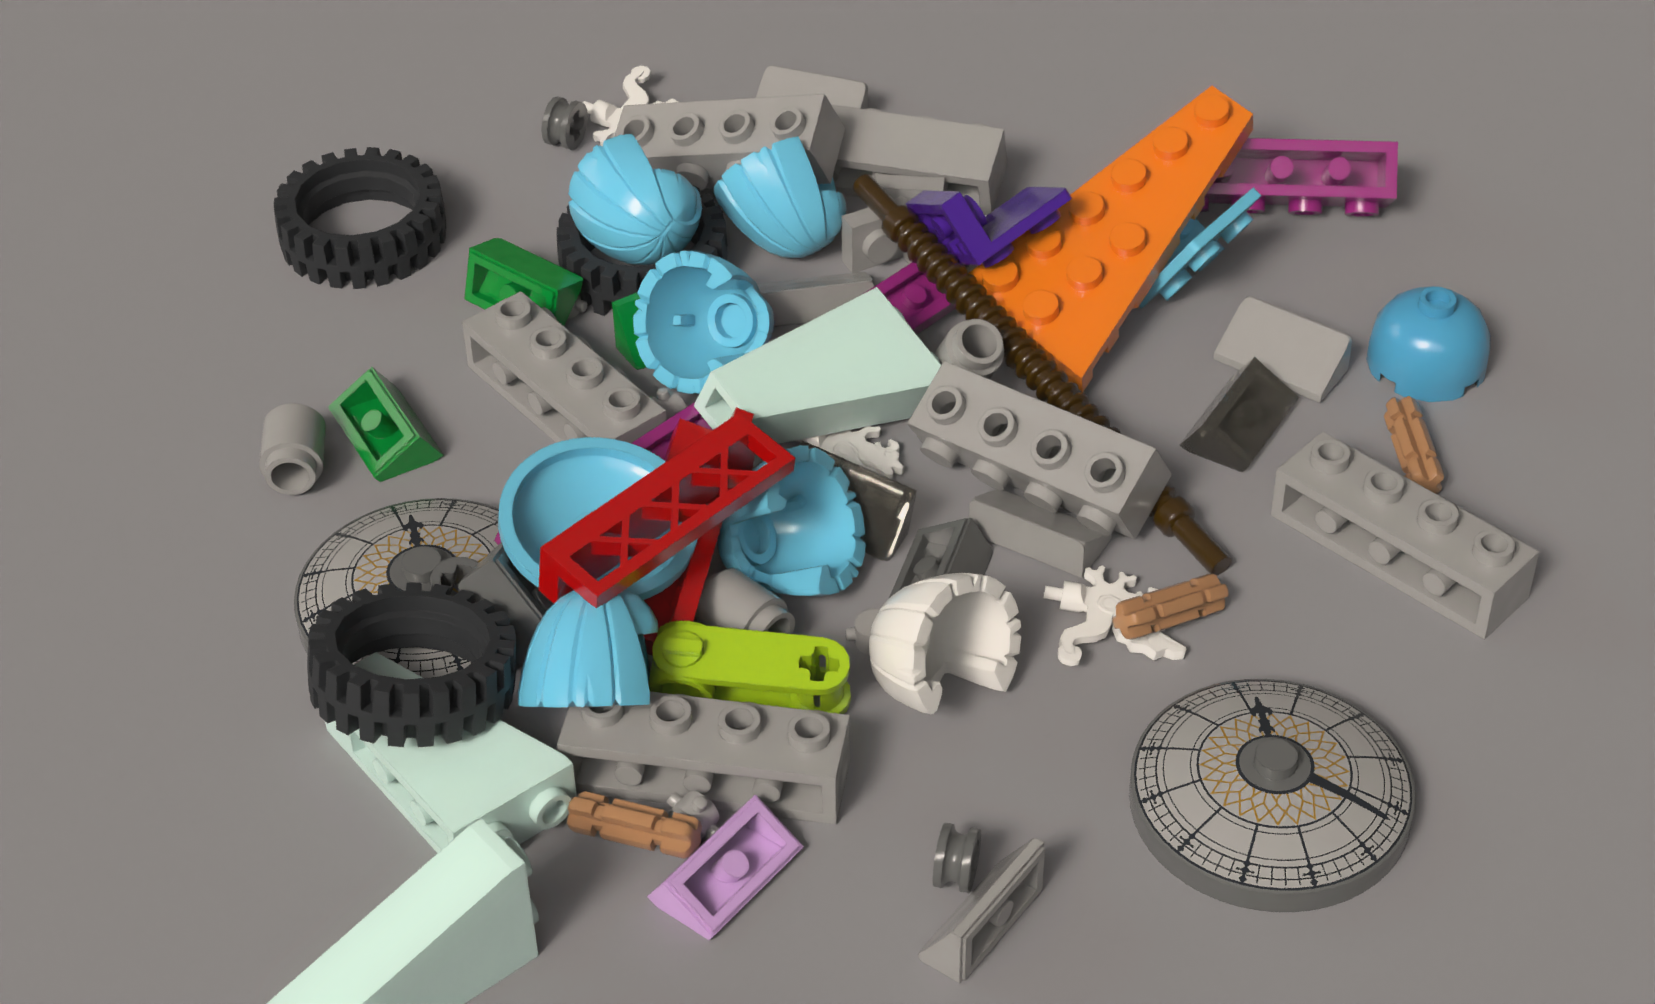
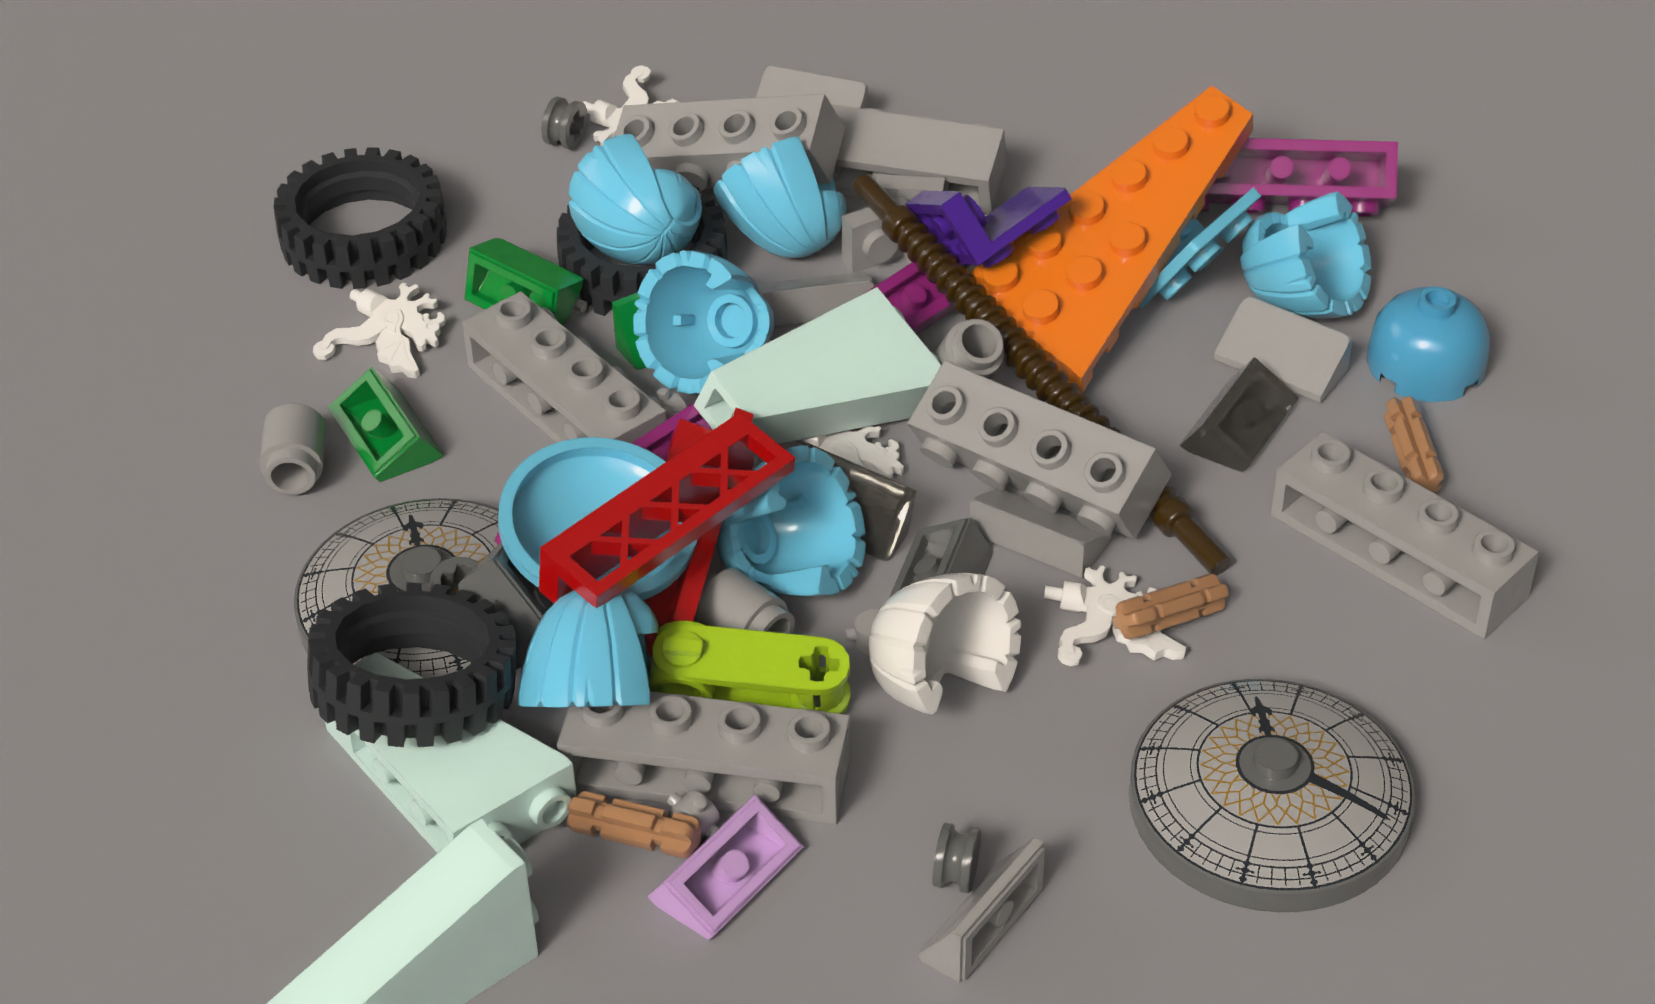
none -> white piece [313,283,446,379]
none -> medium azure hair [1240,191,1371,319]

